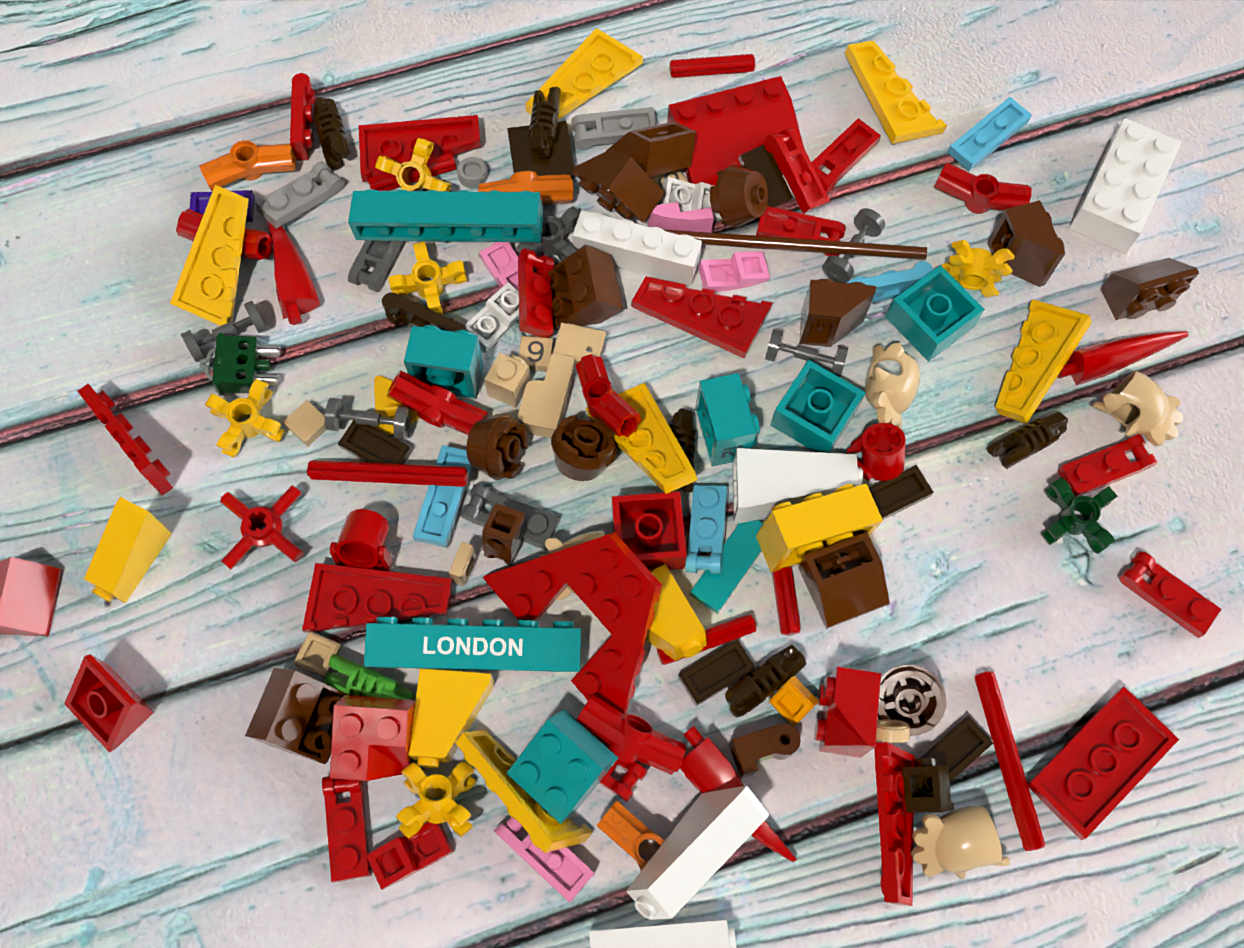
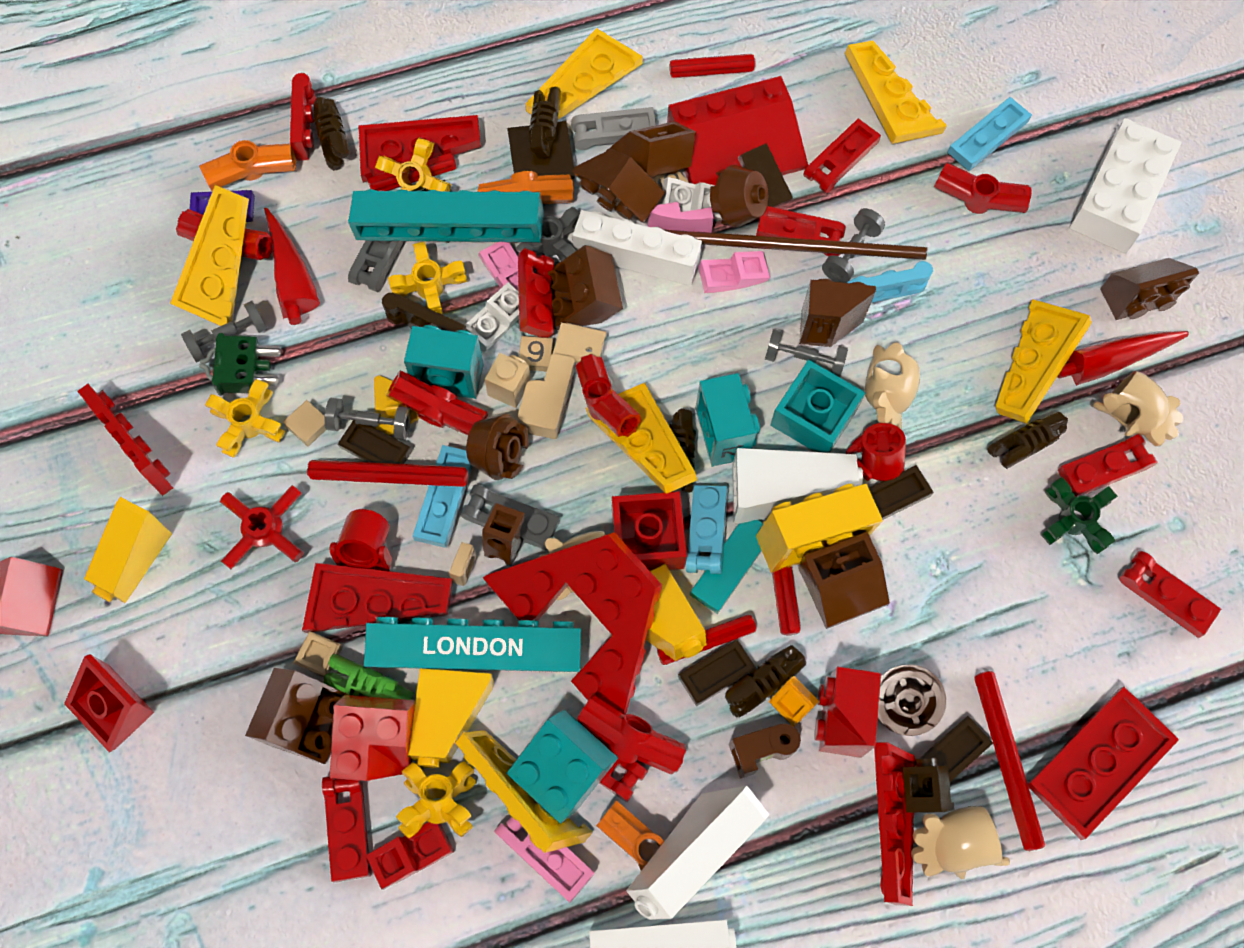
light grey plate [256,161,345,229] -> none
light grey tile [457,157,488,188] -> none
reddish brown cone [551,415,617,481] -> none
red wing [631,276,772,359] -> none
red piece [679,726,797,863] -> none
red plate [764,128,830,214] -> none
tan tile [876,720,910,743] -> none
teal brick [886,265,985,362] -> none
yellow pin [941,240,1015,298] -> none
reddish brown slope [987,200,1066,287] -> none

